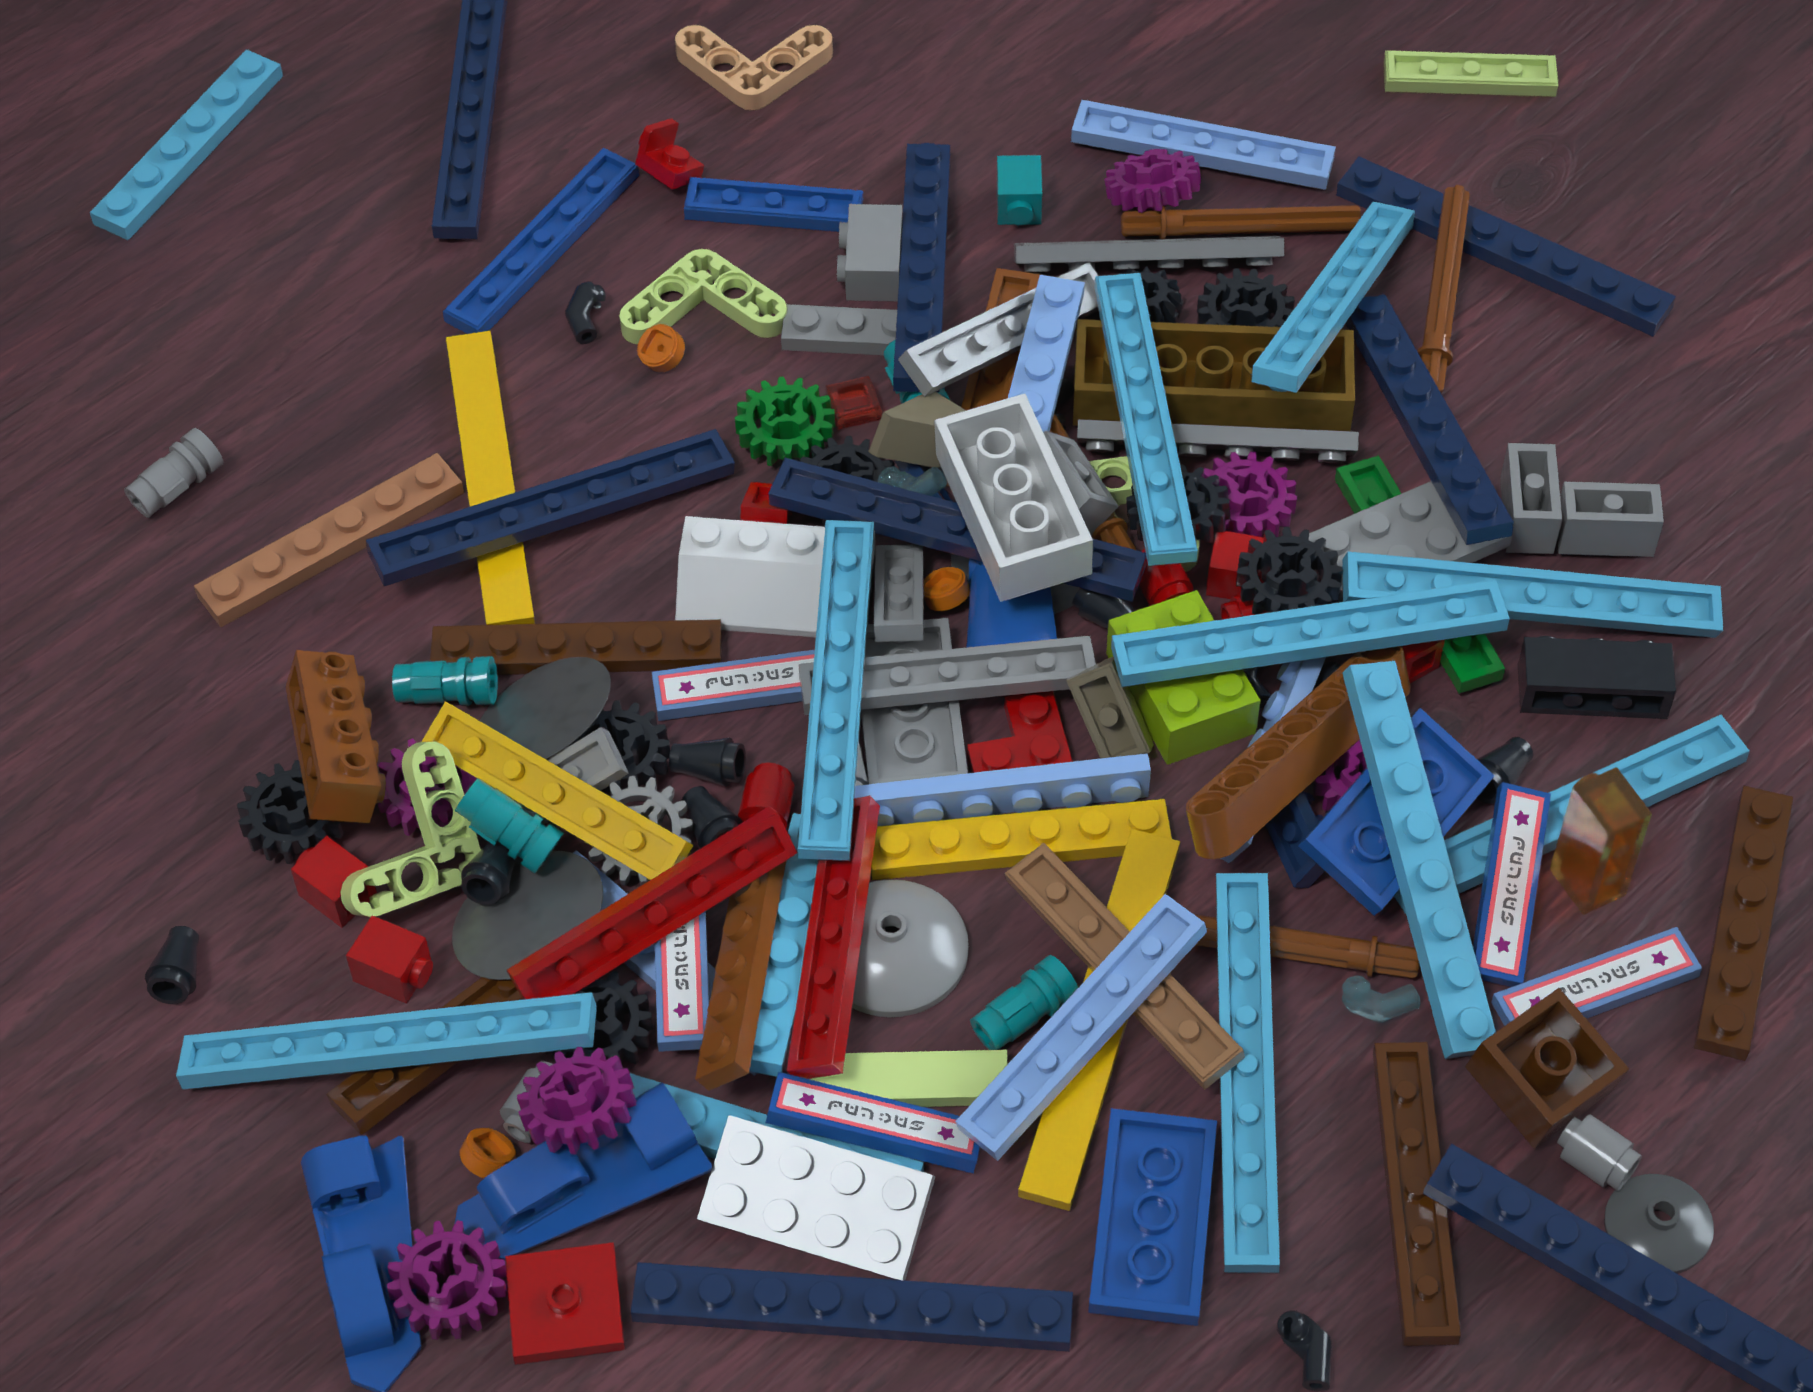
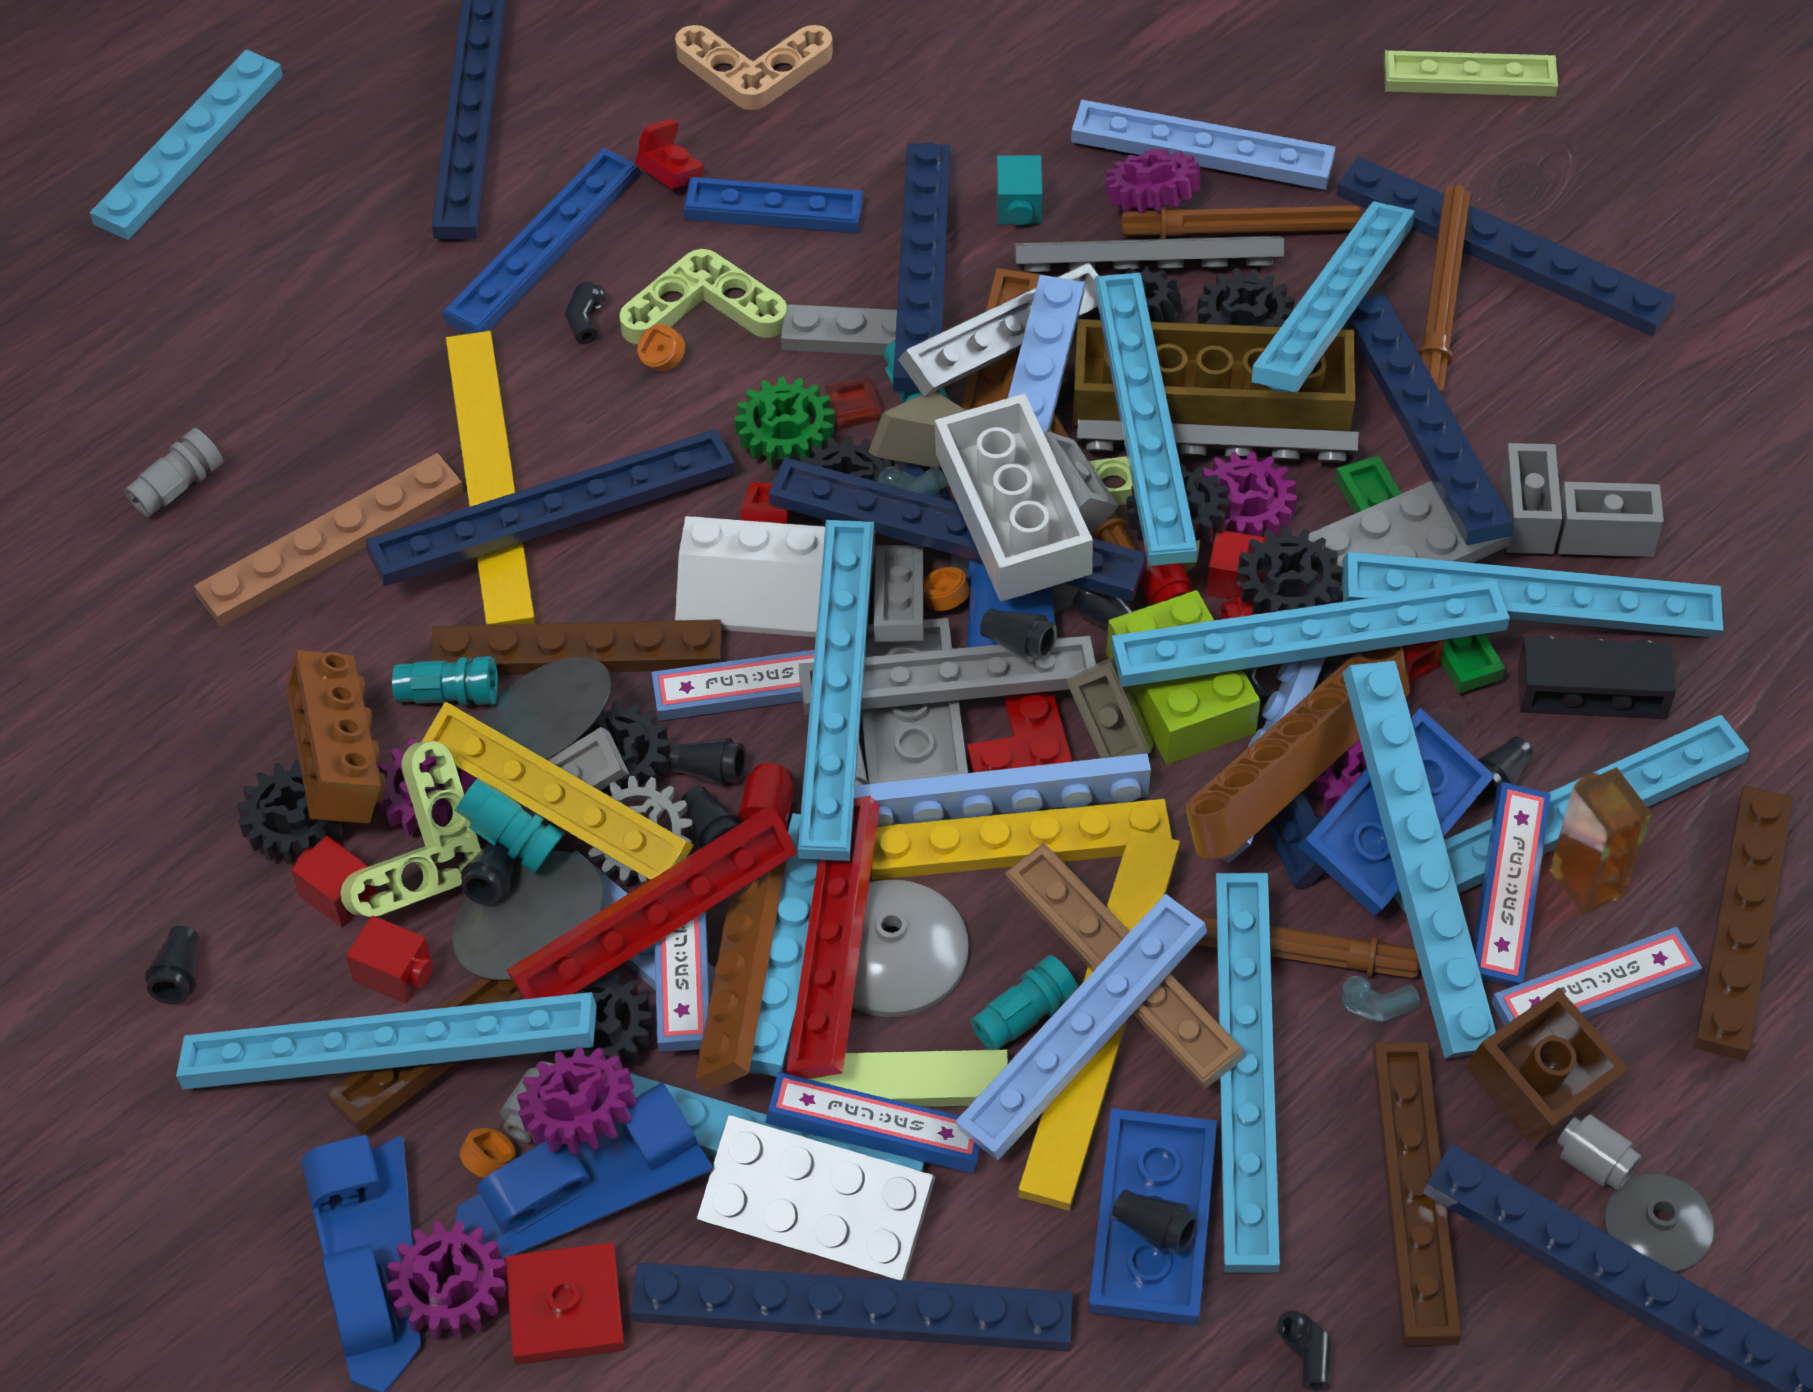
light grey brick [837,204,902,301] -> none
none -> black cone [980,609,1057,662]
none -> black cone [1112,1189,1198,1255]

